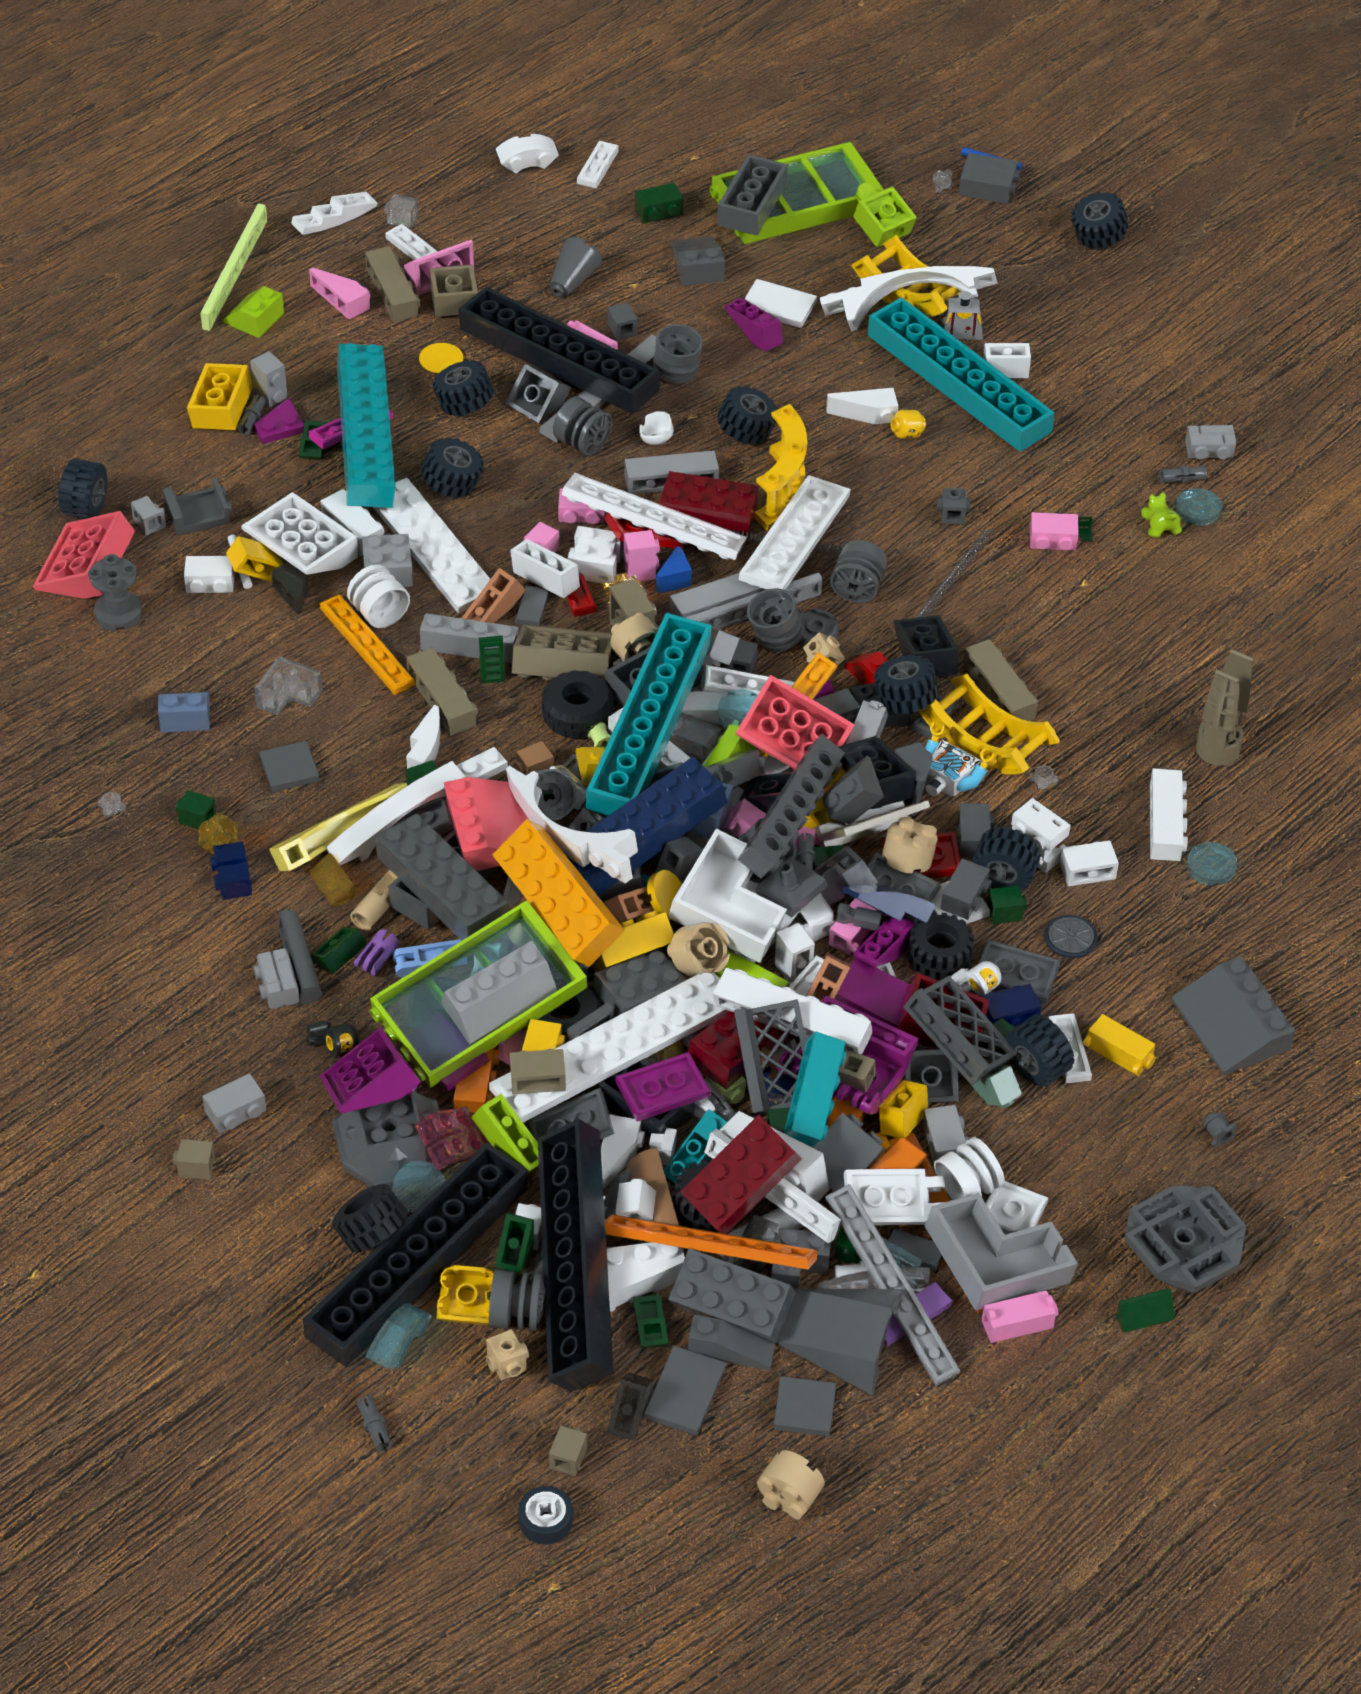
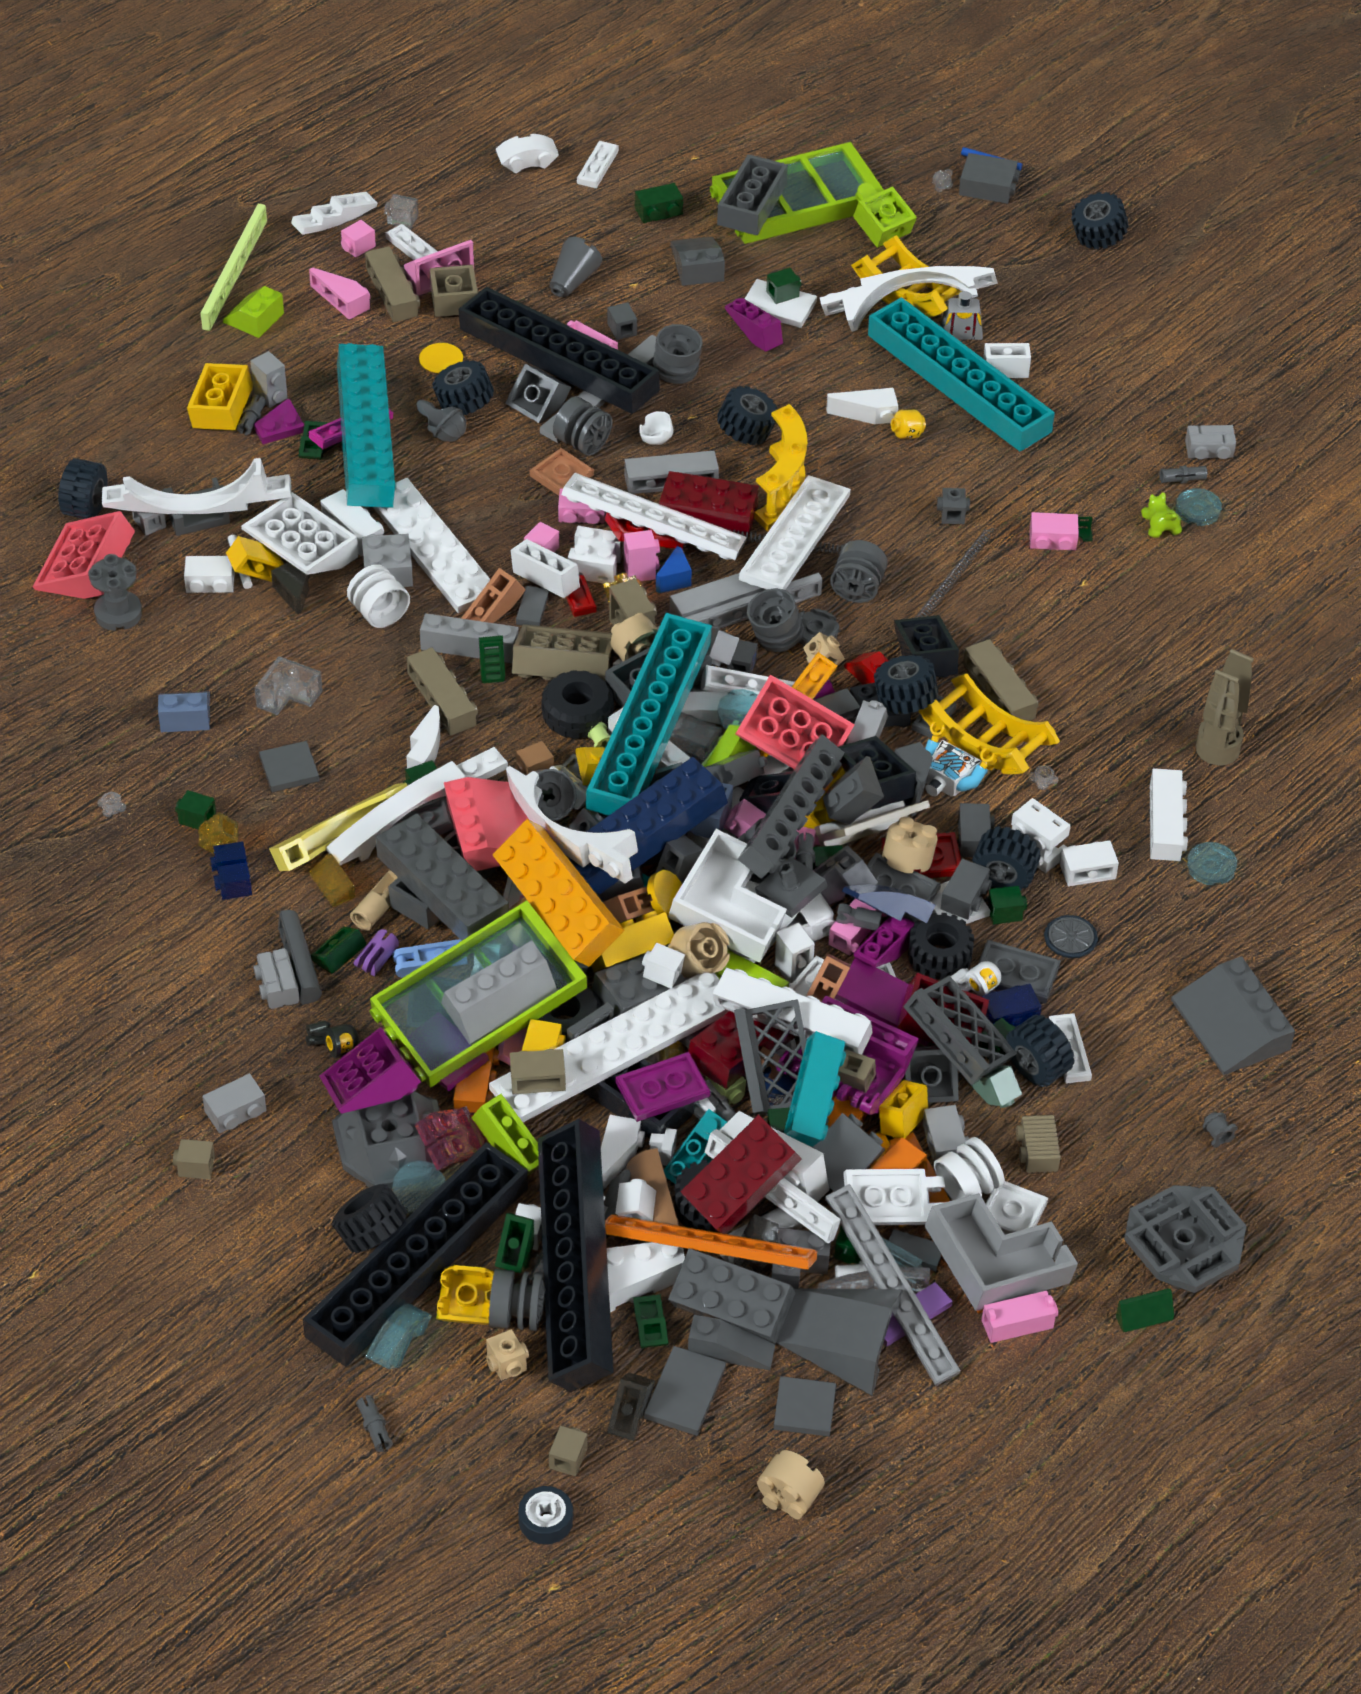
light orange tile [320,594,415,695] -> none
black wheel [421,437,484,498] -> none
dark grey tile [528,1088,615,1142] -> none
yellow brick [1083,1014,1156,1076] -> none
none -> white slope [102,458,291,514]
none -> bright pink brick [341,220,376,258]
none -> dark grey piece [417,400,467,442]
none -> nougat tile [529,448,594,495]
none -> white brick [642,943,685,989]
none -> dark green brick [766,268,802,304]
none -> dark tan brick [1016,1115,1060,1173]

